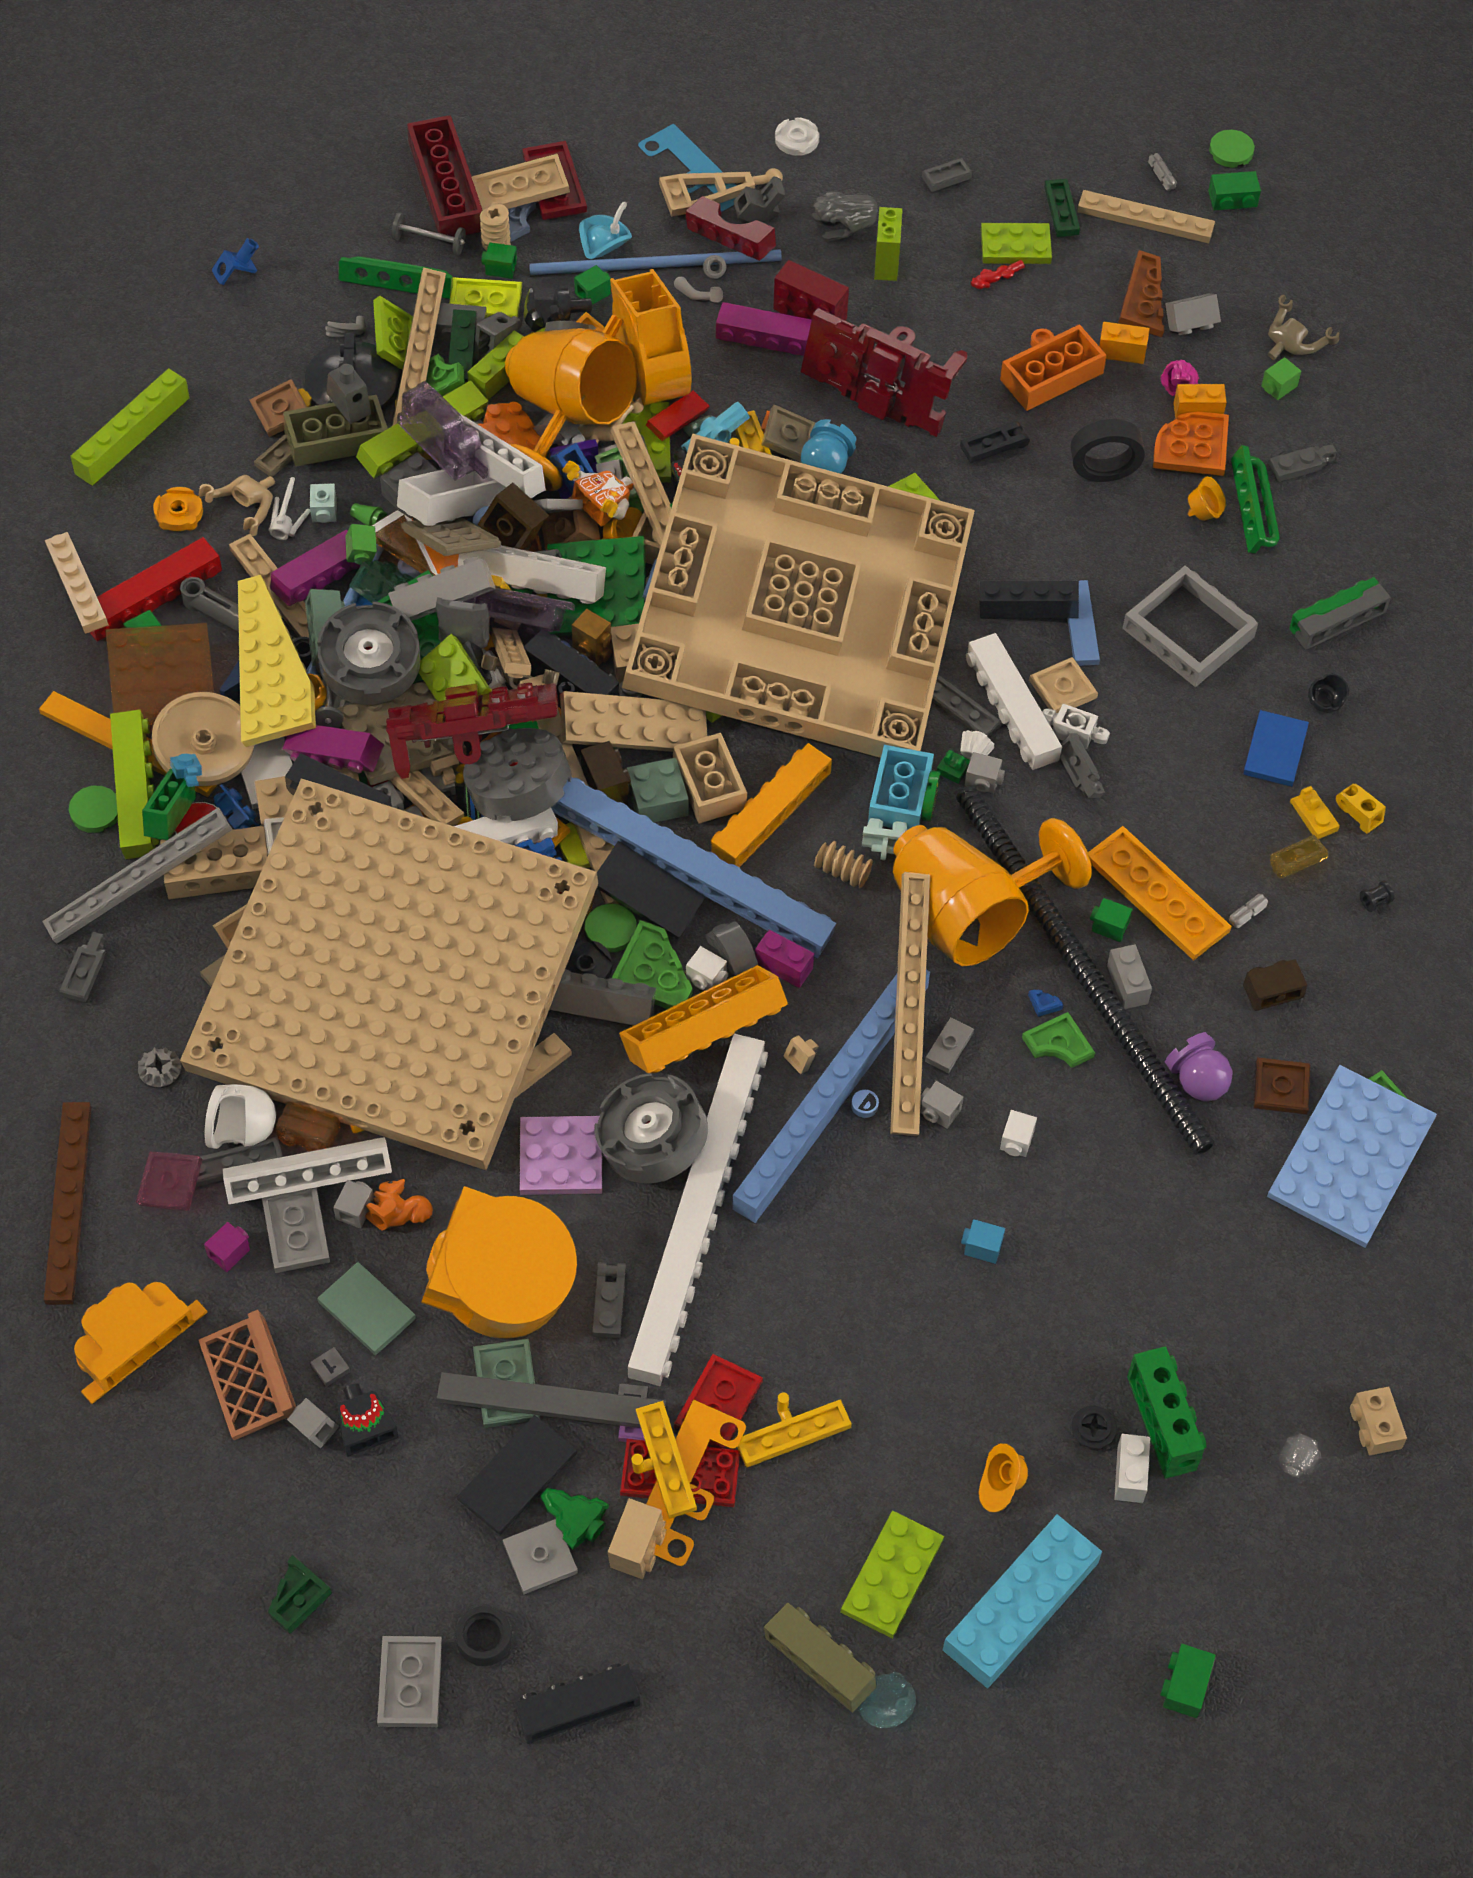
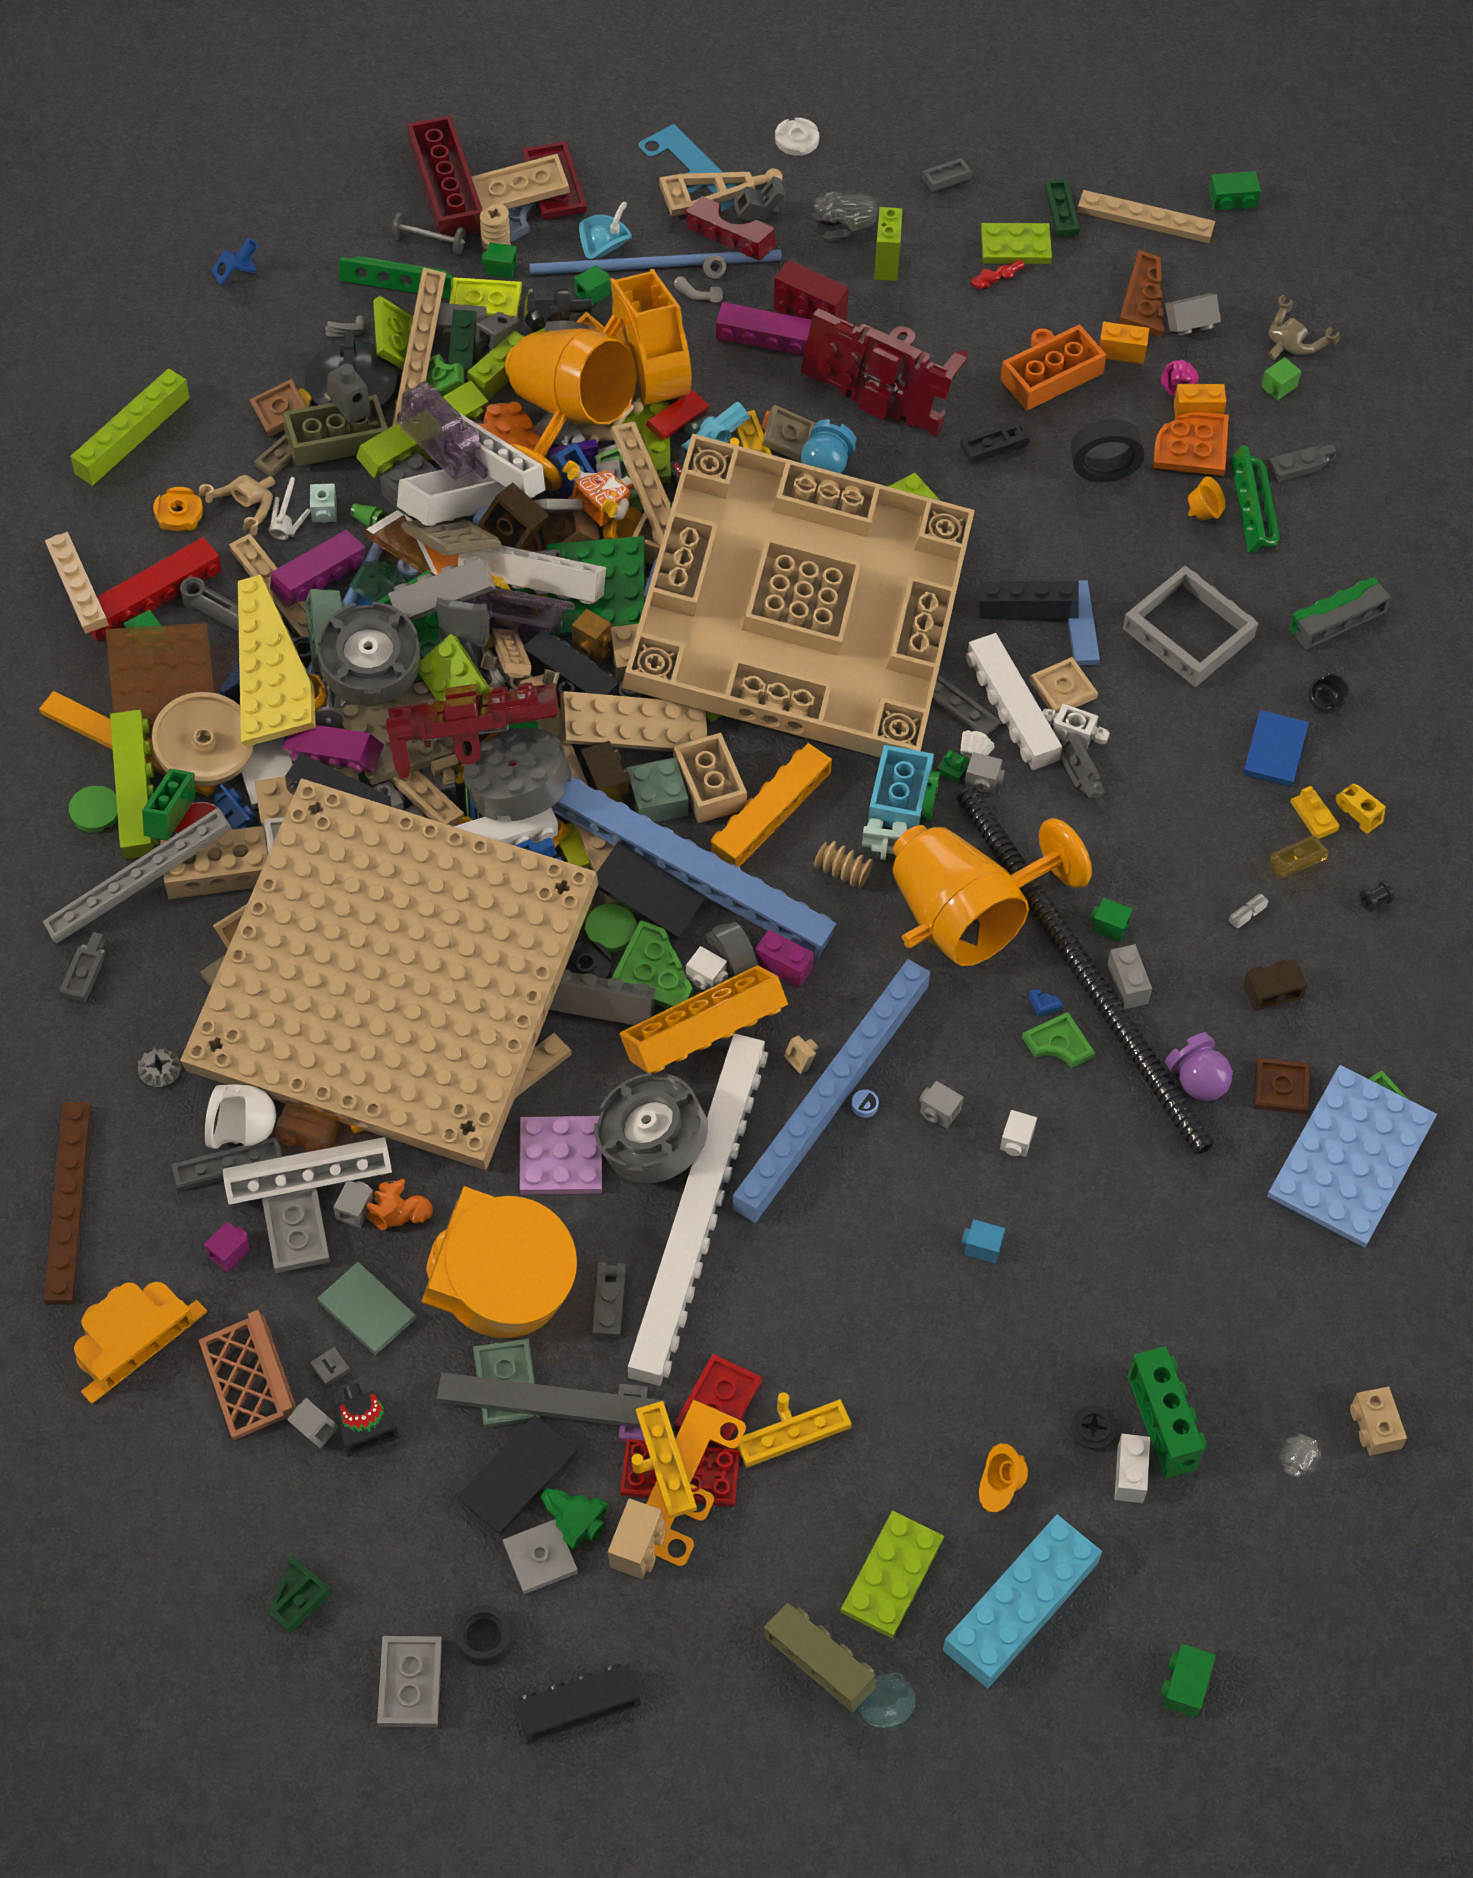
clear pink tile [136,1151,203,1211] -> none
dark azure plate [170,753,202,787] -> none
bright green brick [345,524,377,565] -> none
tan plate [890,872,930,1136] -> none
light grey plate [925,1017,974,1074] -> none
light orange plate [1088,826,1232,961] -> none
light grey axle [1148,153,1177,191] -> none
bright green tile [1209,129,1255,168] -> none

